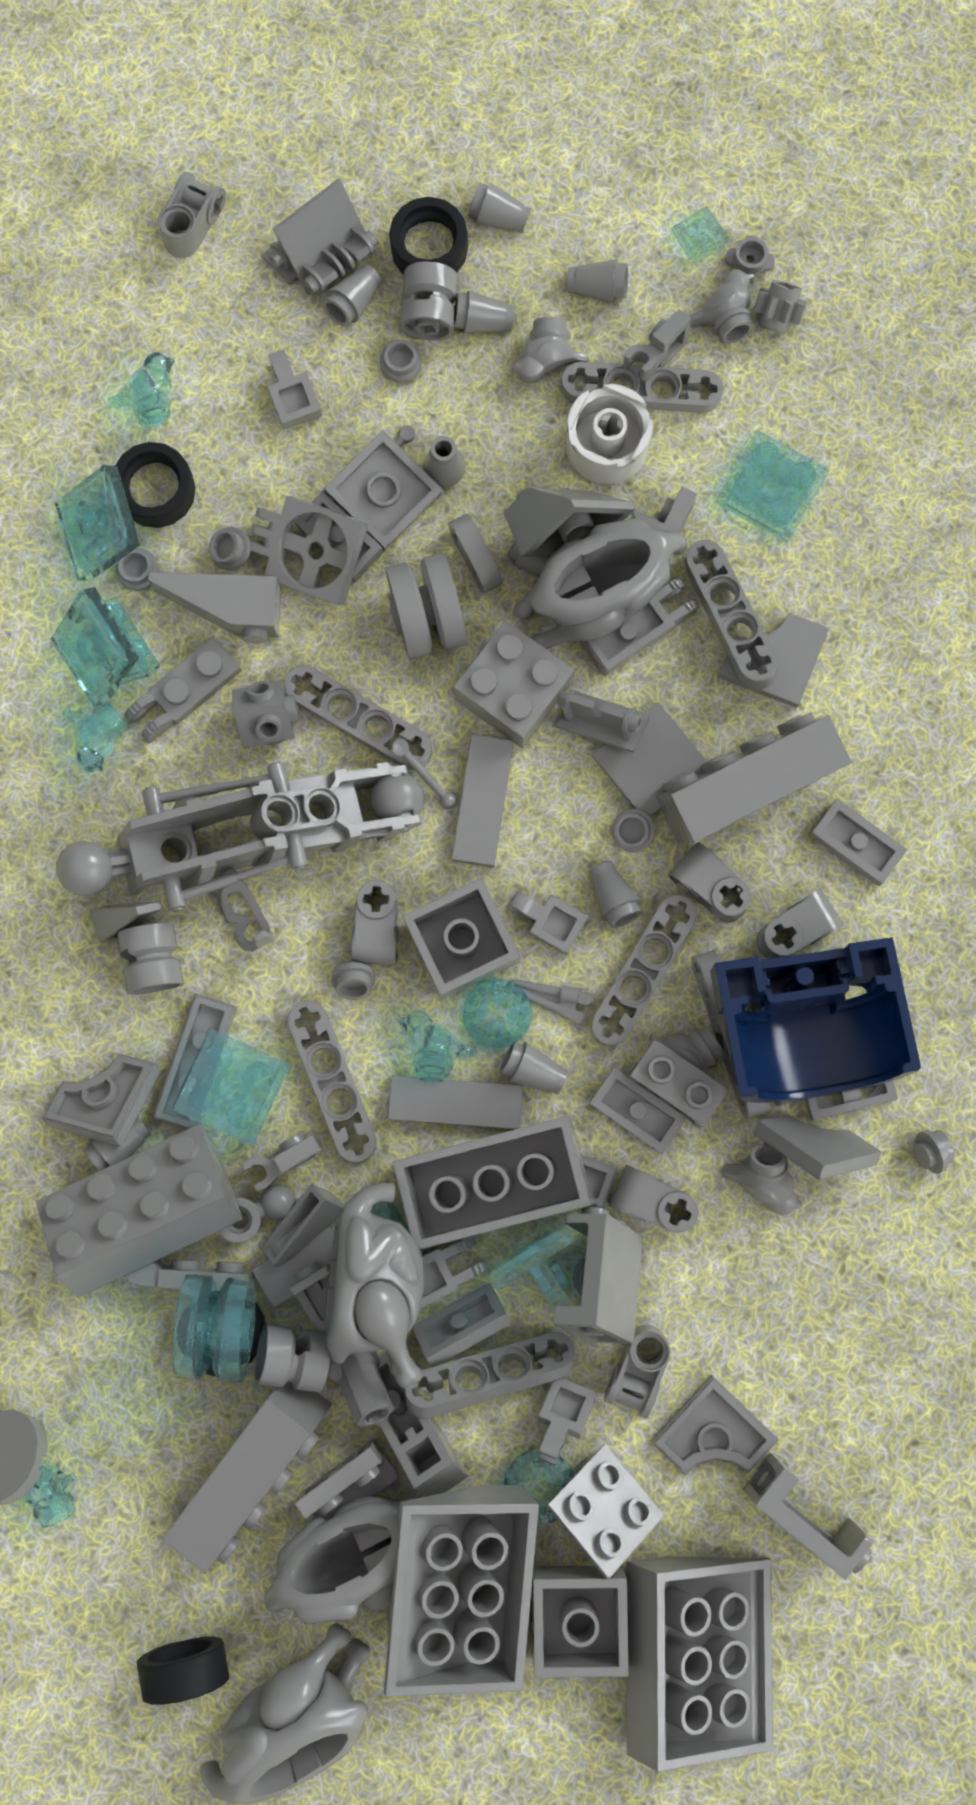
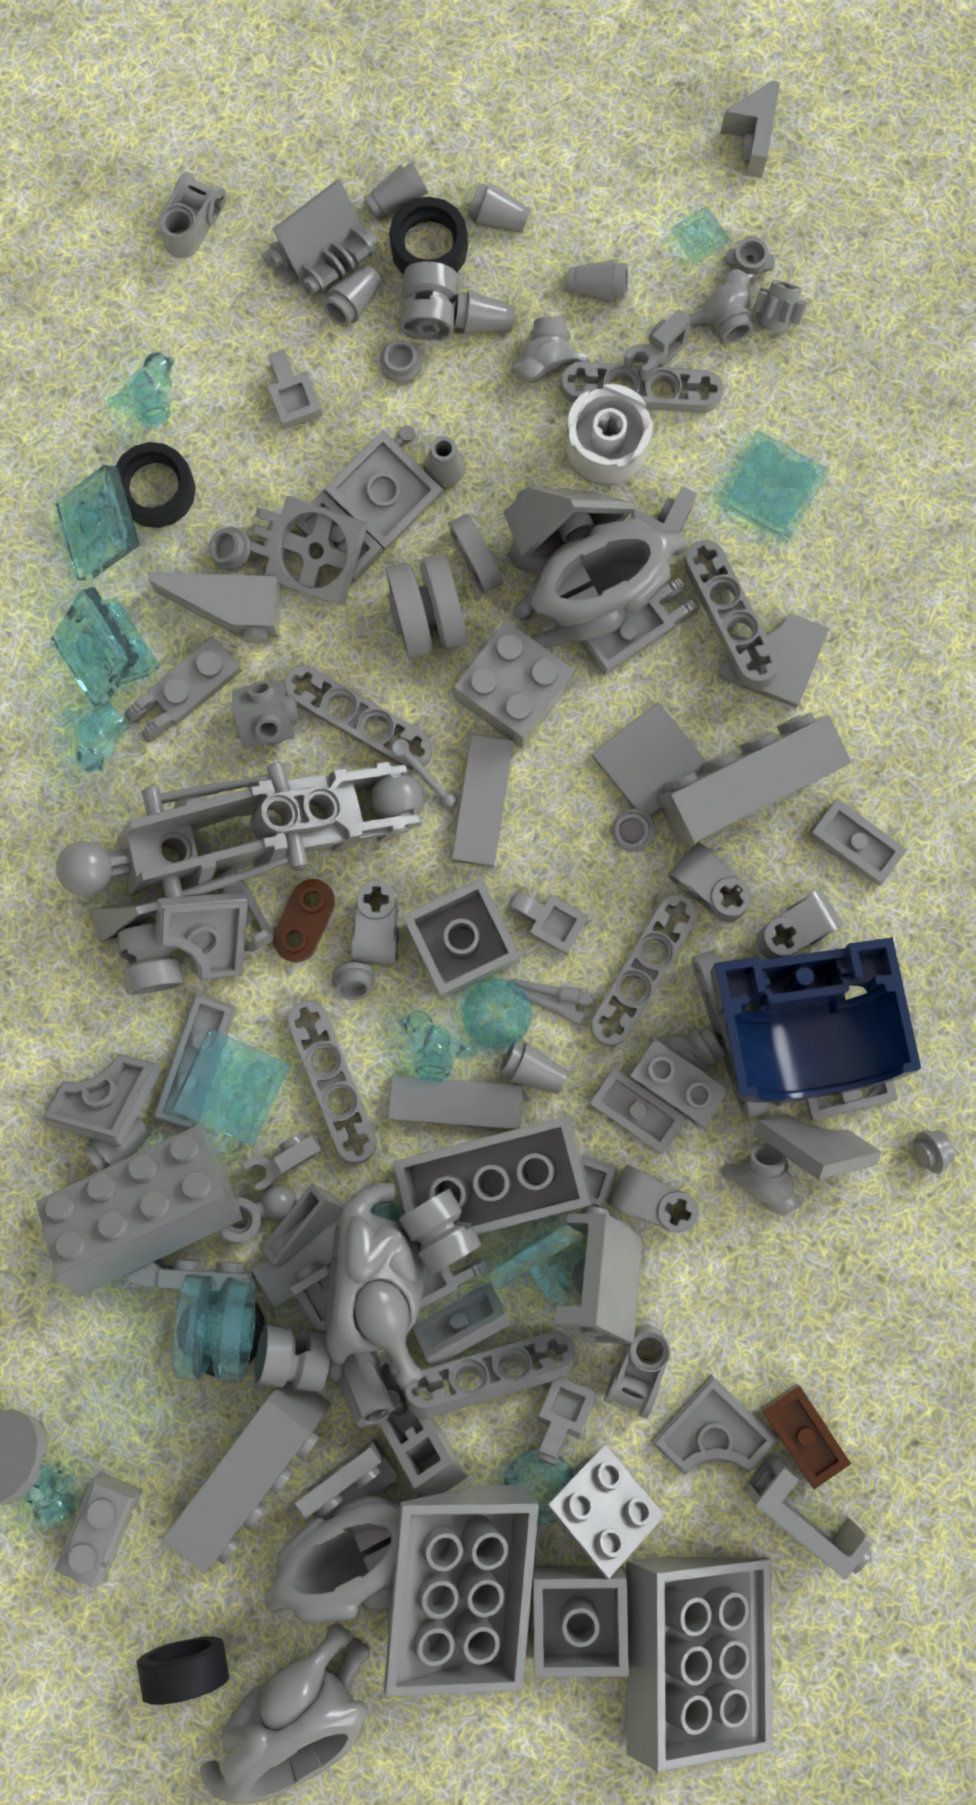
light grey plate [116,548,159,591] -> none
light grey hinge [555,689,651,753] -> none
light grey cone [589,861,642,928] -> none
none -> light grey brick [54,1472,143,1588]
none -> light grey tile [155,892,248,980]
none -> reddish brown plate [273,879,335,963]
none -> light grey cone [364,163,428,220]
none -> light grey wheel [398,1189,482,1276]
none -> light grey slope [720,81,780,178]
none -> reddish brown plate [760,1384,851,1489]

